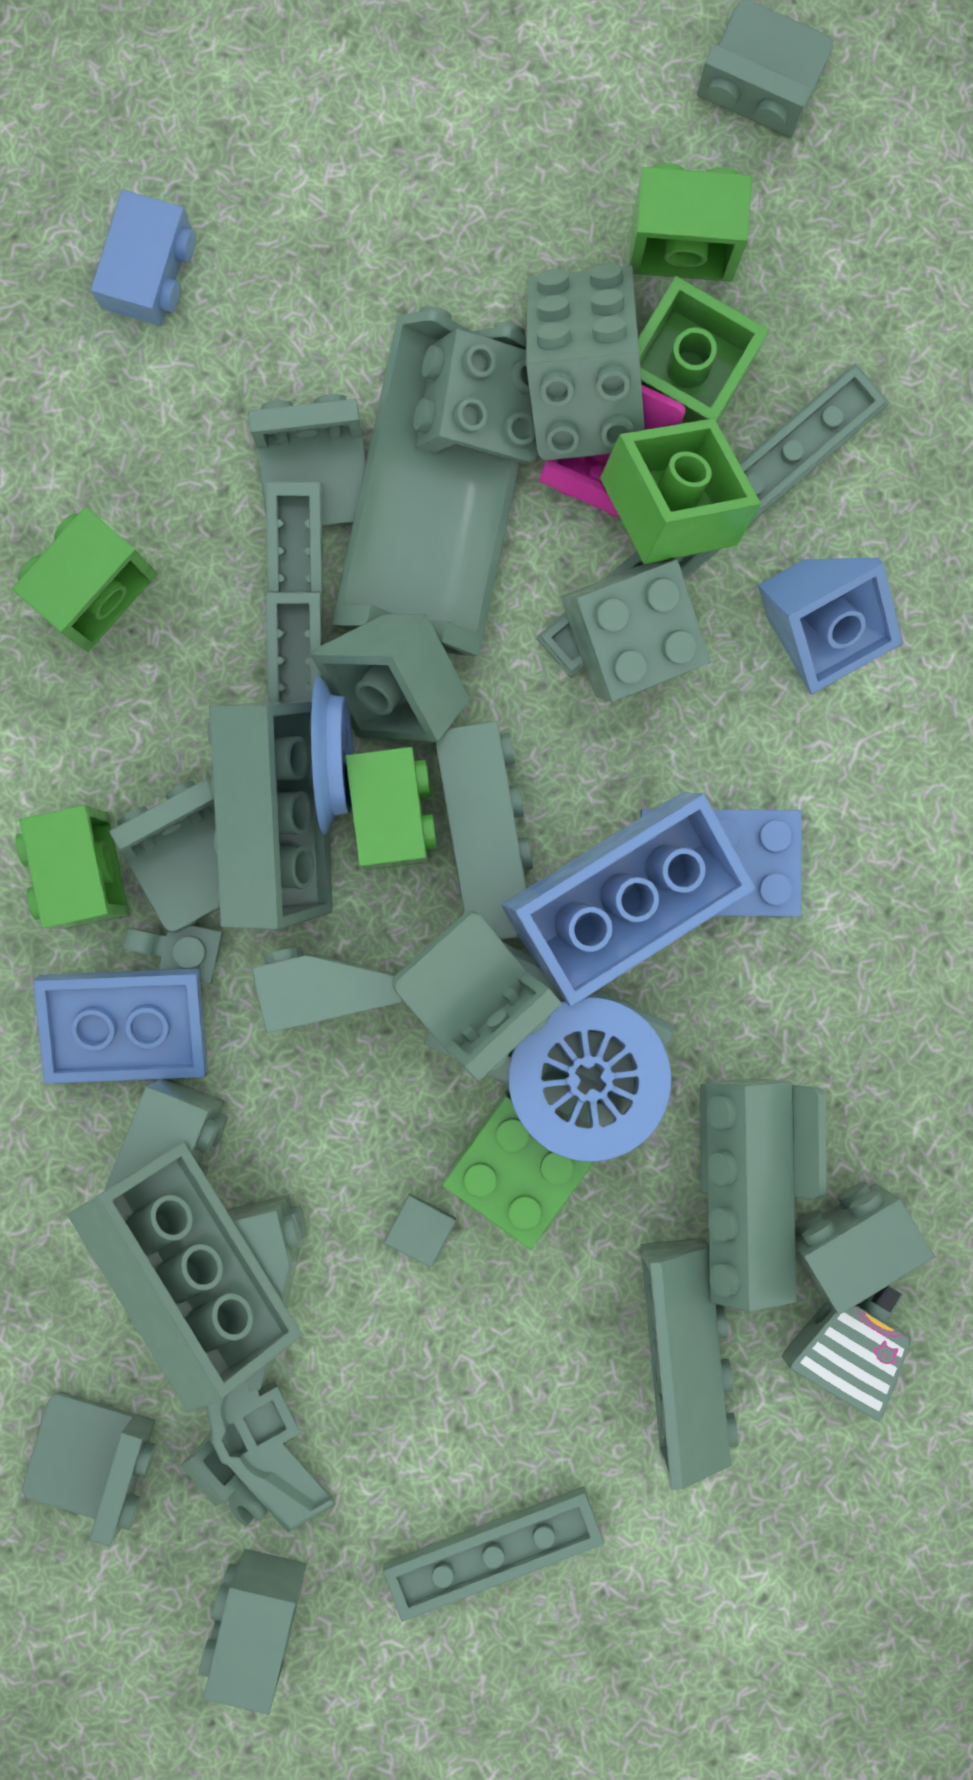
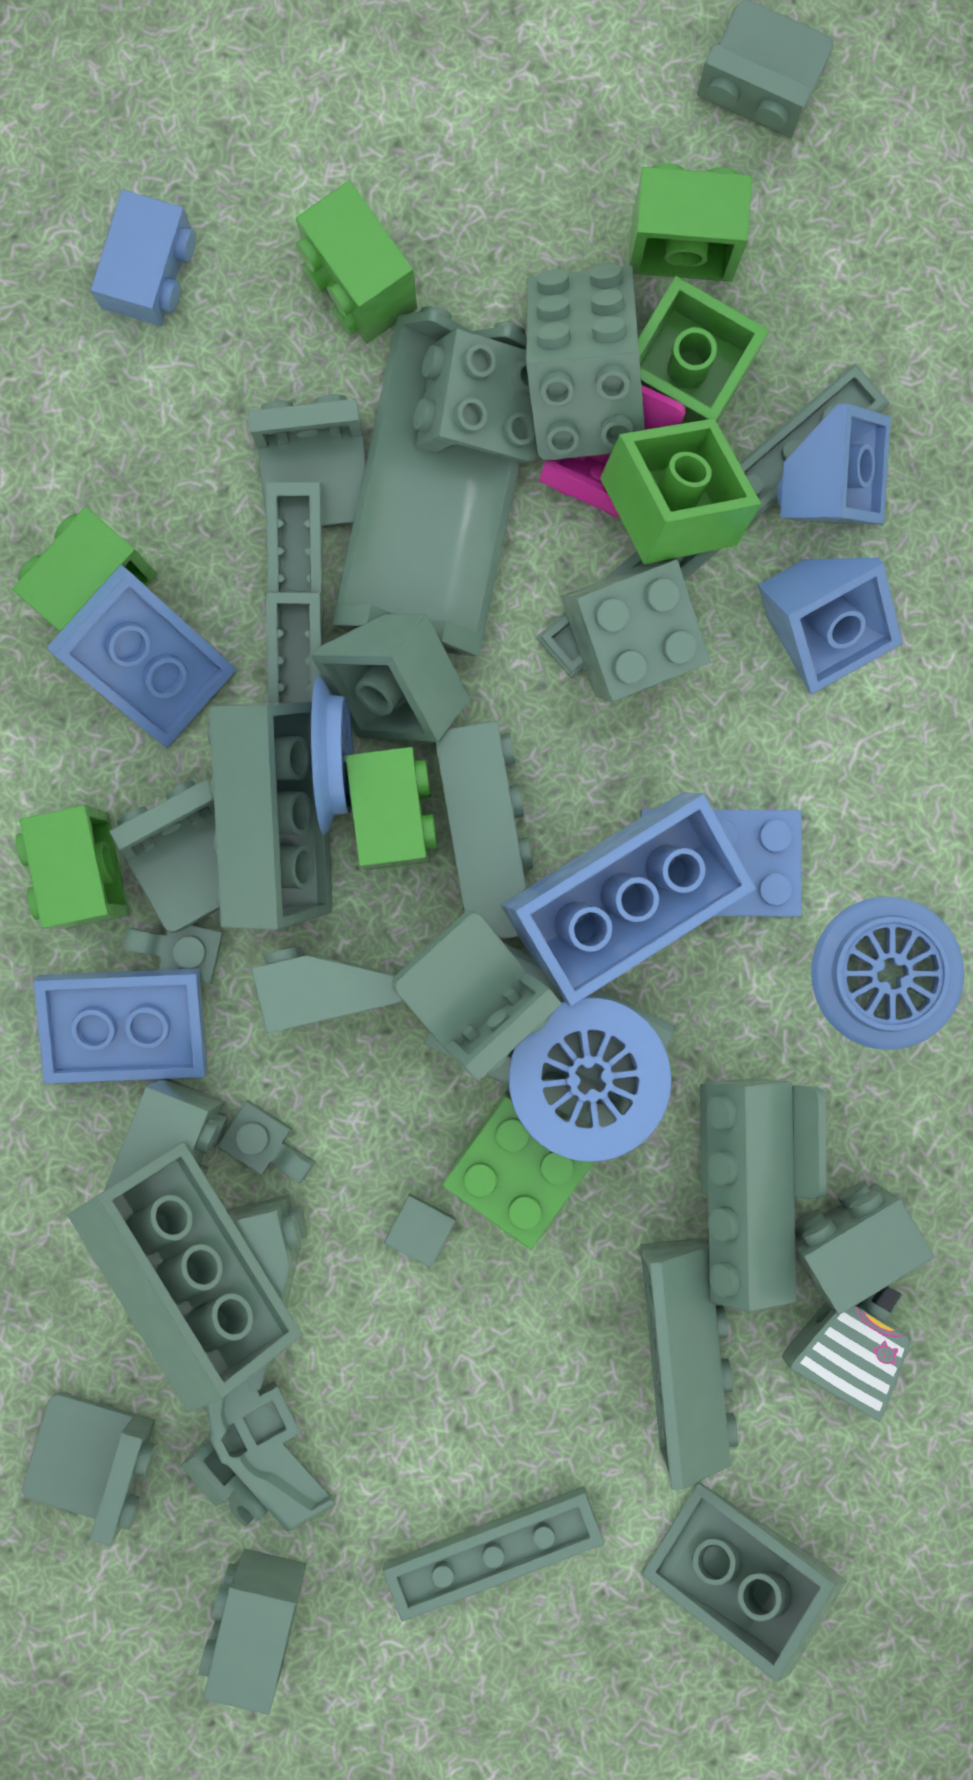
none -> medium blue plate [47,565,237,748]
none -> sand green plate [217,1100,316,1183]
none -> bright green brick [295,180,418,344]
none -> sand green slope [641,1482,847,1682]
none -> medium blue slope [777,403,891,525]
none -> medium blue piece [811,897,964,1050]

